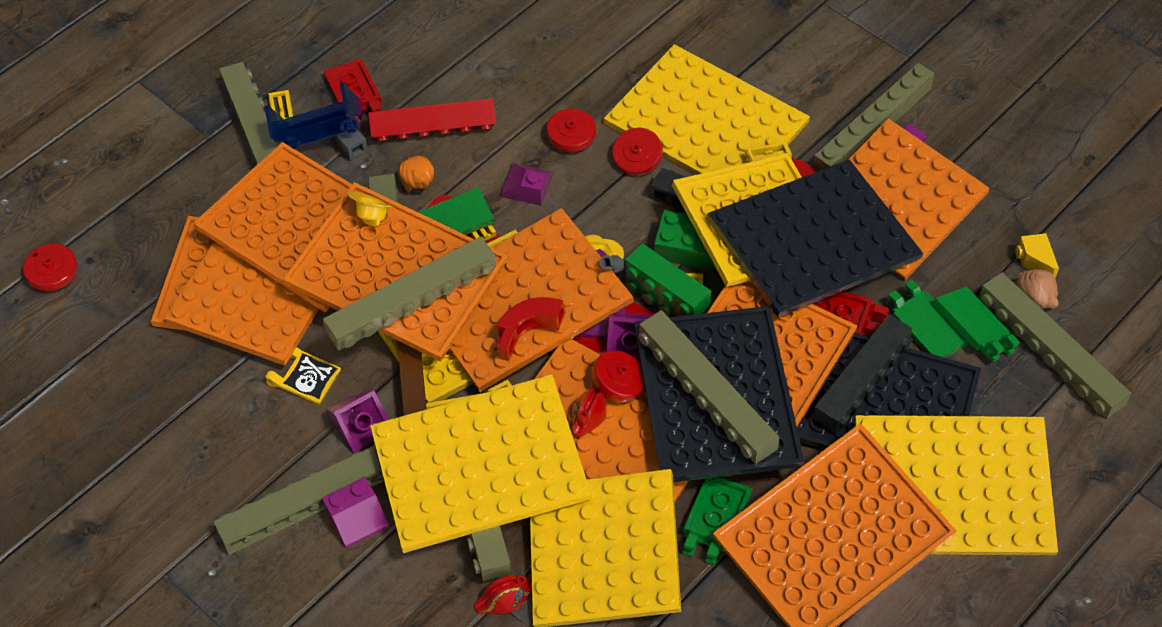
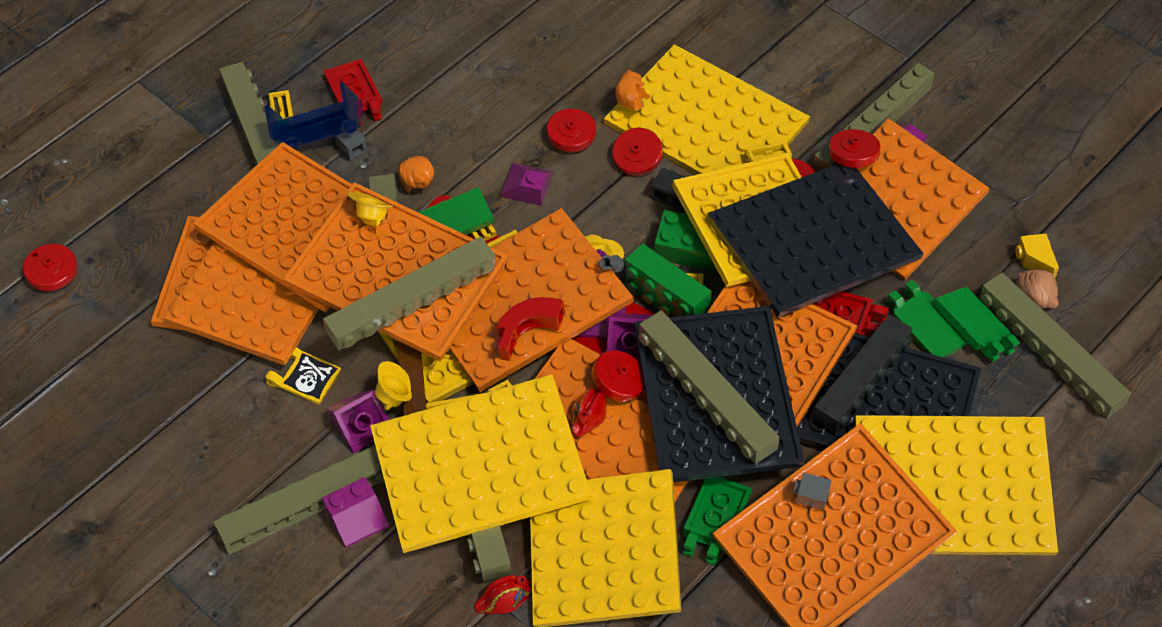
red brick [368,99,496,141] -> none
none -> yellow piece [375,361,412,410]
none -> orange hair [615,69,650,111]
none -> dark grey brick [793,472,832,510]
none -> red wheel [828,129,881,168]

